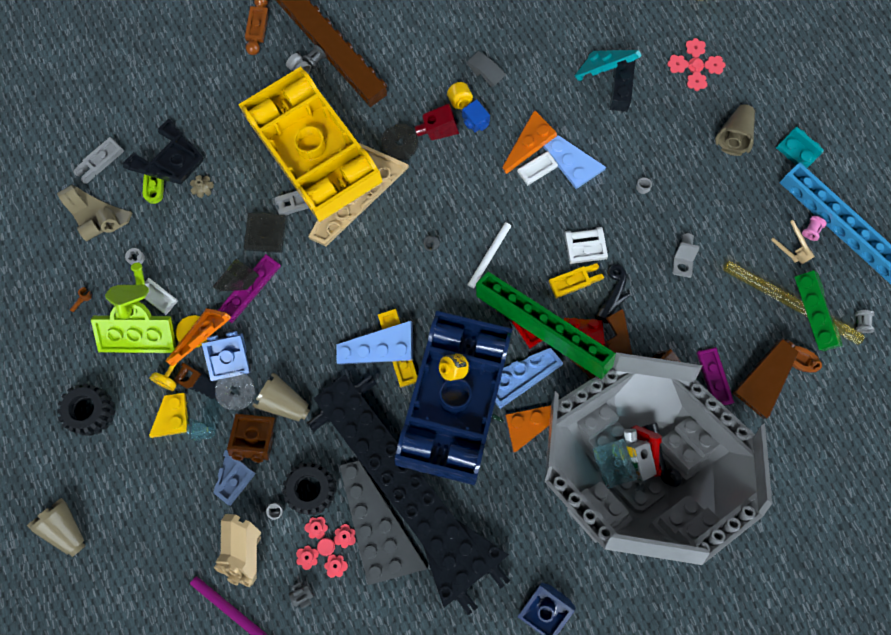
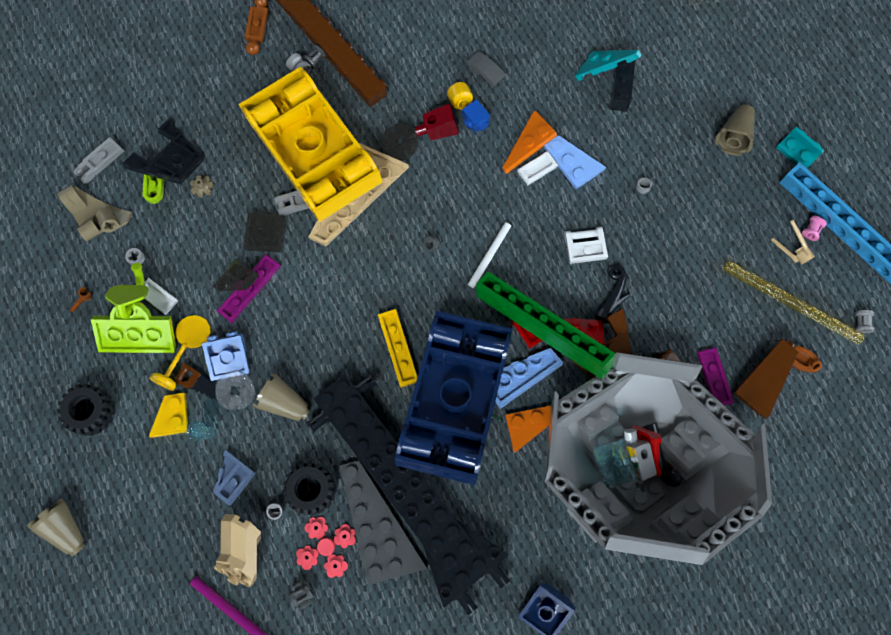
orange wing [166,308,231,366] -> none
reddish brown plate [227,414,275,463] -> none
light blue wing [336,321,413,364] -> none
yellow head [439,354,469,381] -> none
yellow hinge [548,263,604,298] -> none
coral plant [667,38,726,91] -> none
light grey bracket [672,233,699,278] -> none
green arch [795,270,843,351] -> none

